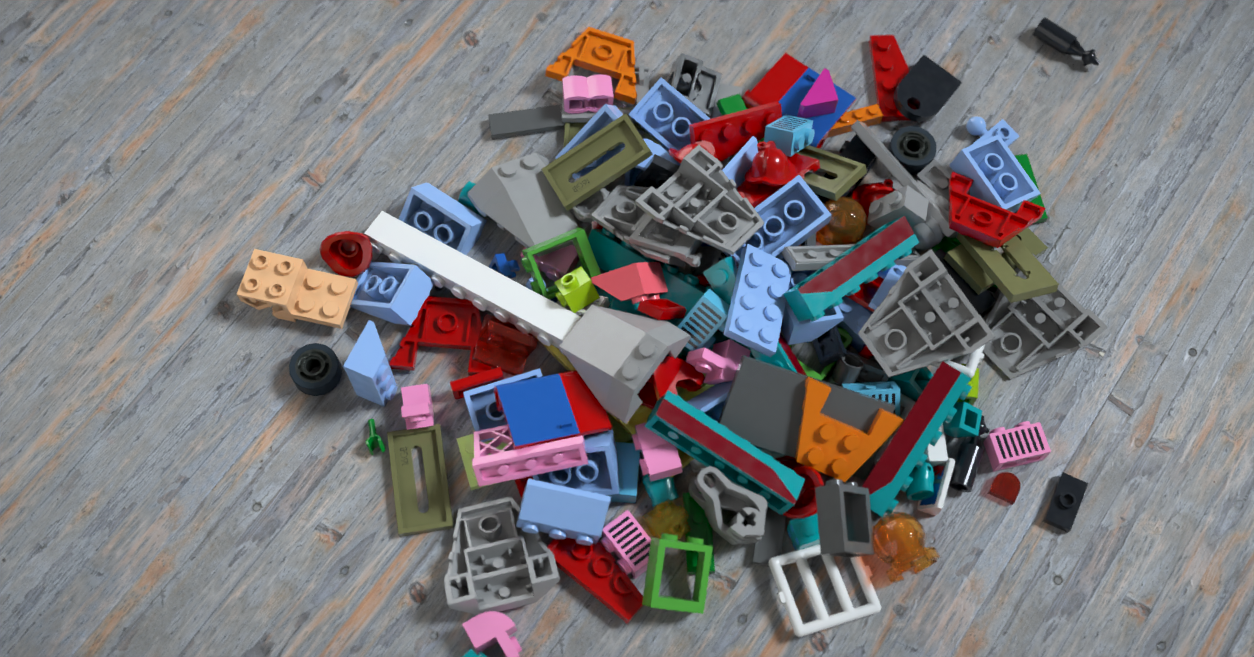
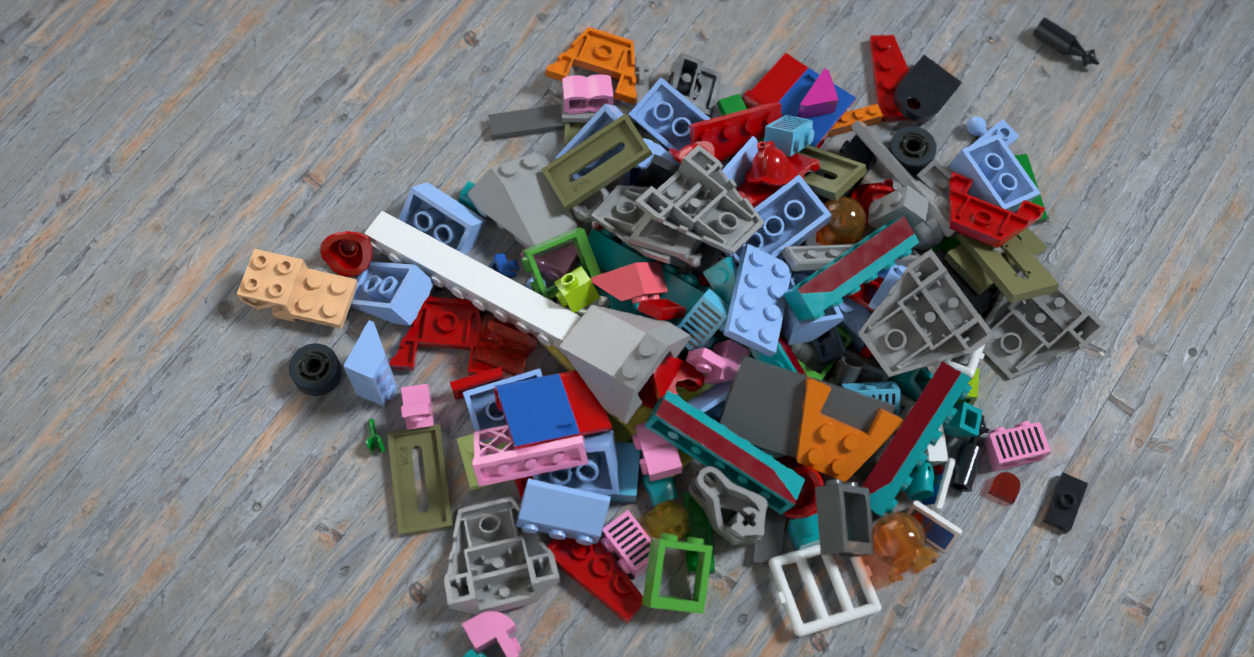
none -> slope [901,500,962,553]

